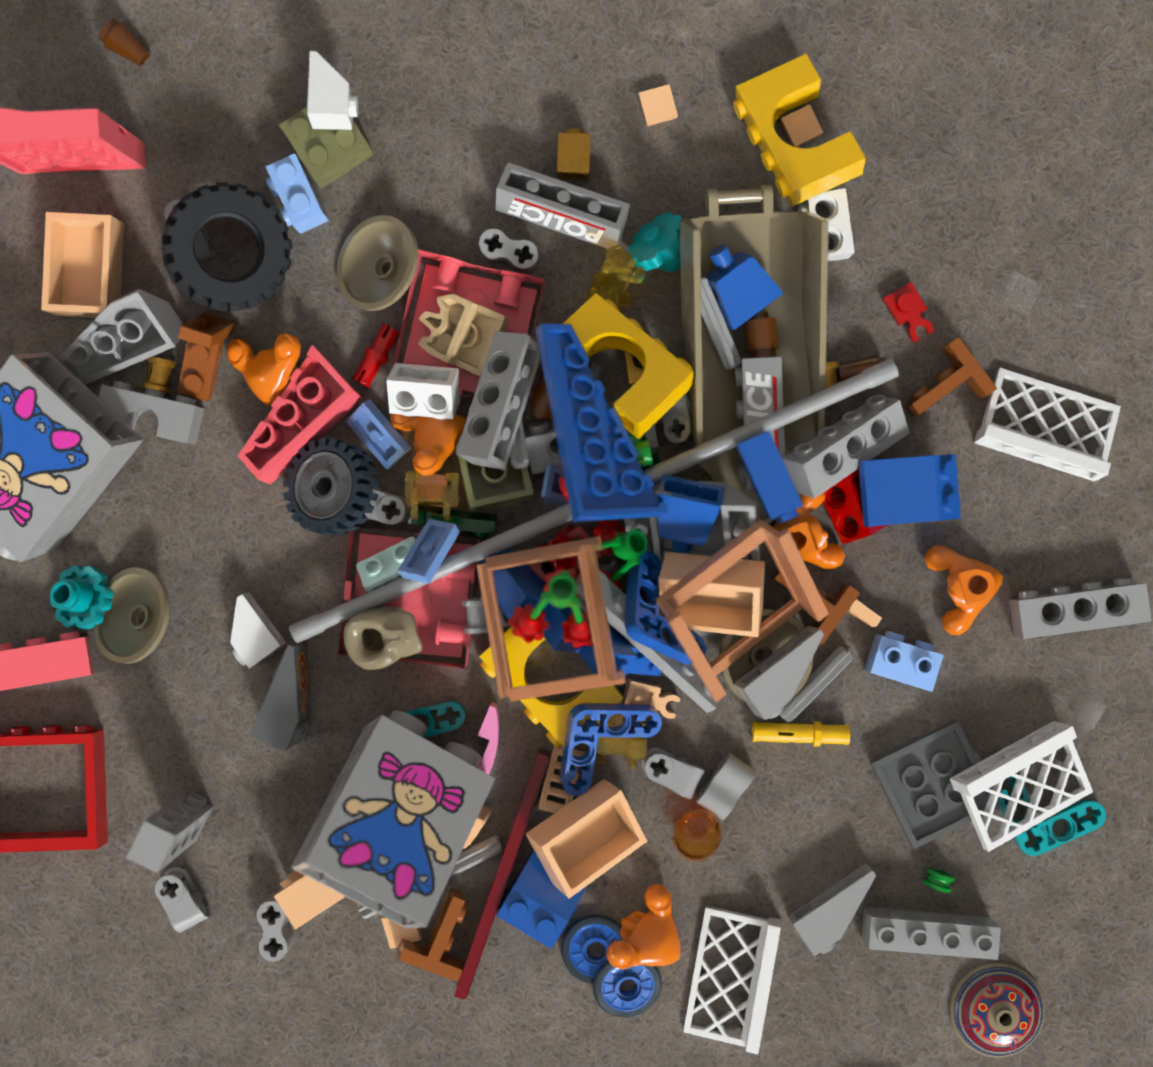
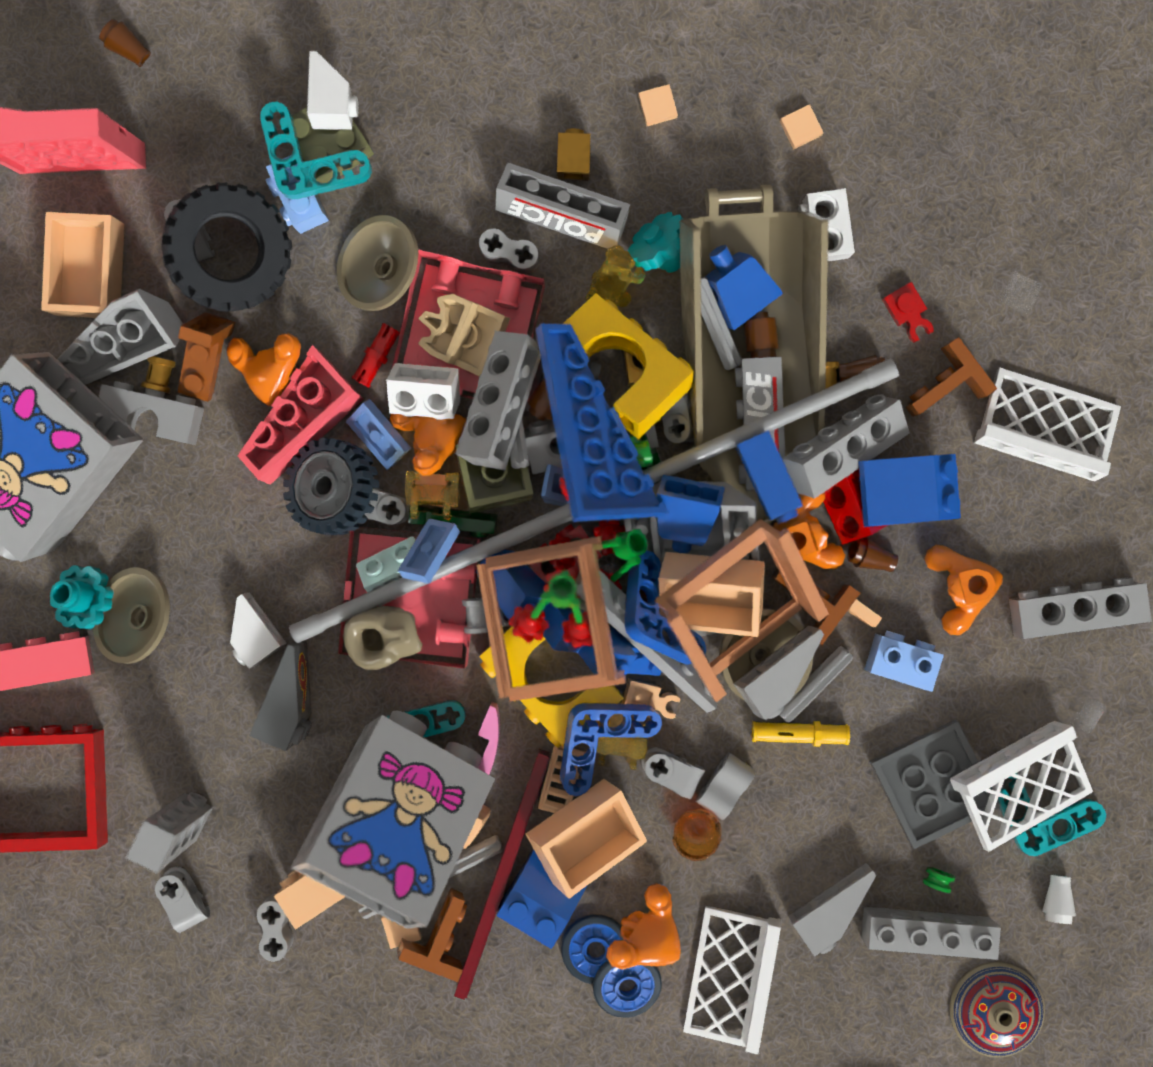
yellow arch [733,54,866,207] -> none
none -> teal beam [260,102,372,199]
none -> reddish brown cone [847,537,898,572]
none -> white cone [1042,875,1076,924]

